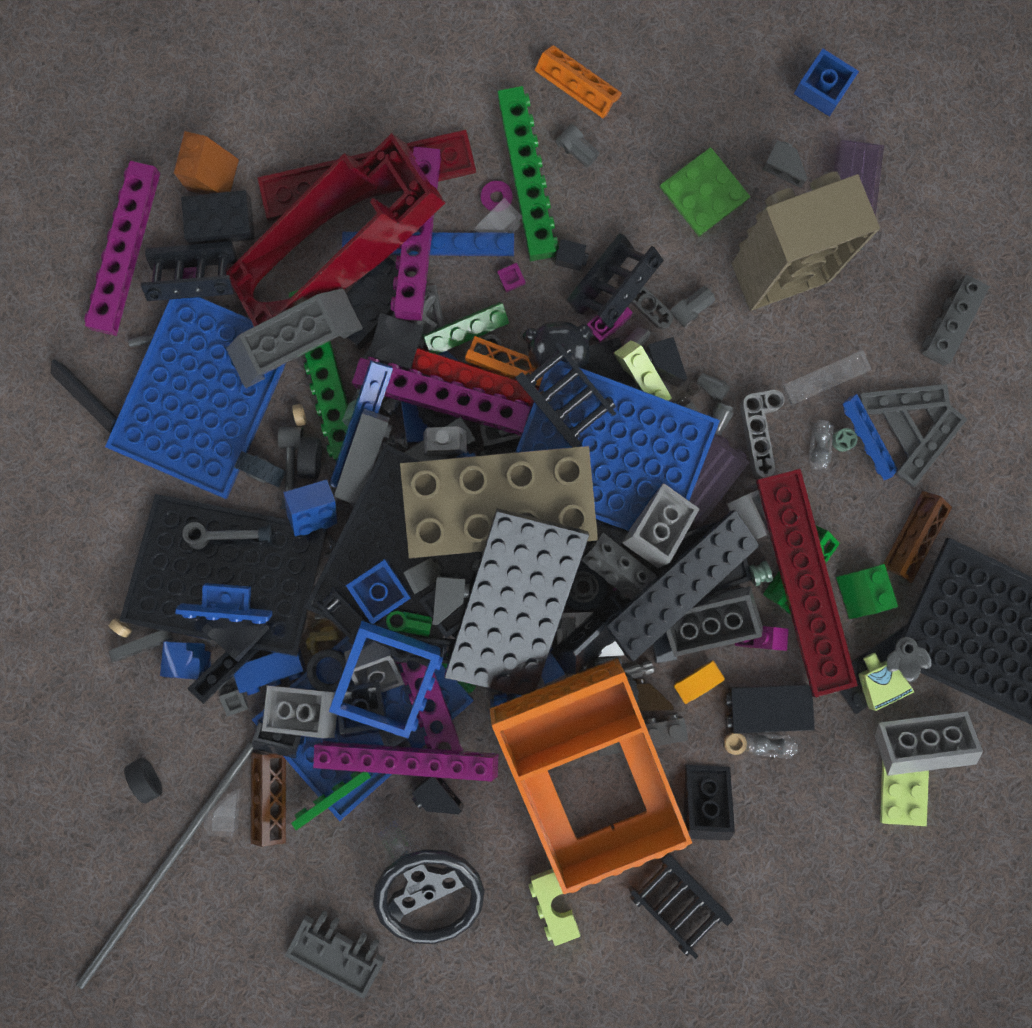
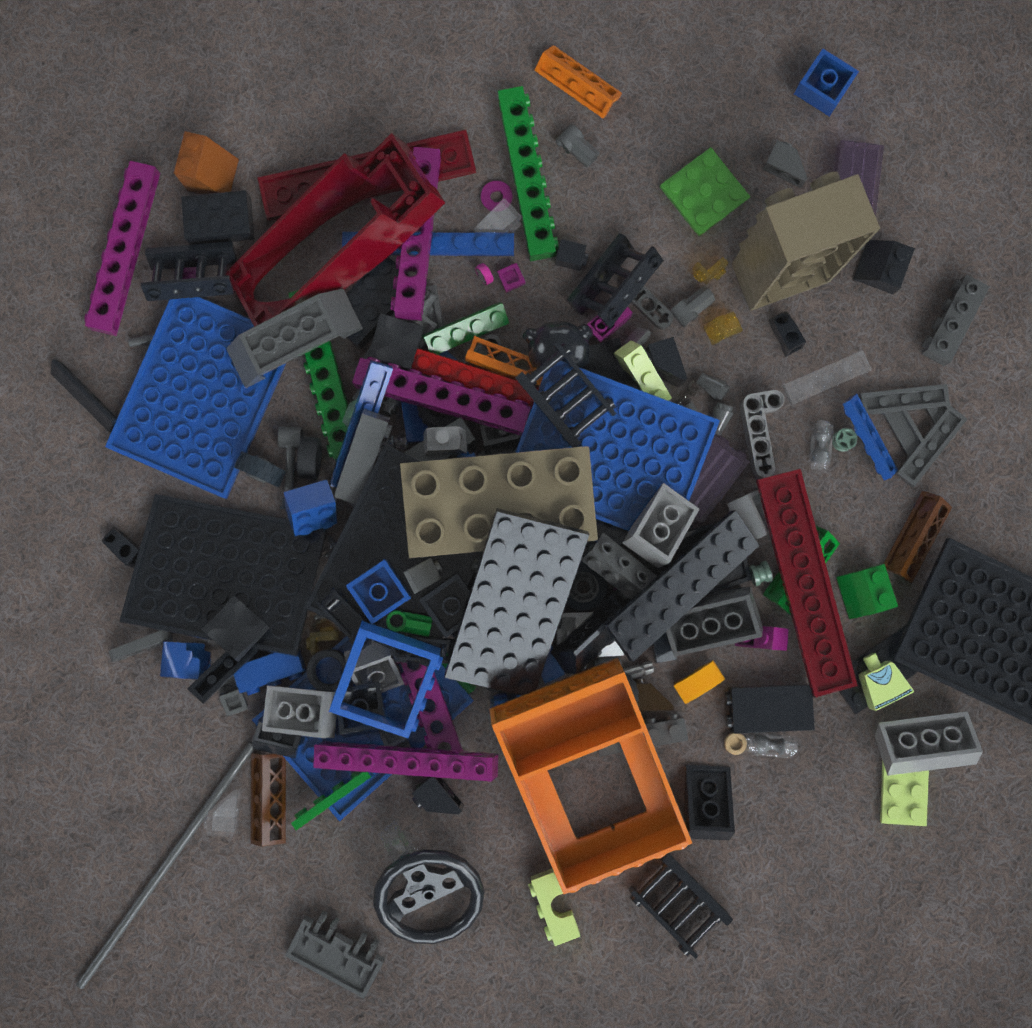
tan tile [108,618,132,638] -> none
black tyre [124,758,163,804] -> none
blue bracket [175,583,272,624] -> none
dark grey piece [182,522,272,549] -> none
tan tile [292,404,306,427] -> none
dark grey slope [433,576,470,625] -> none
dark grey plate [887,637,931,683] -> none
none -> black leg [102,527,140,568]
none -> dark pink tile [475,263,494,286]
none -> clear yellow bracket [692,257,729,285]
none -> clear yellow bracket [704,312,743,345]
none -> black leg [769,311,806,357]
none -> black slope [853,240,915,294]

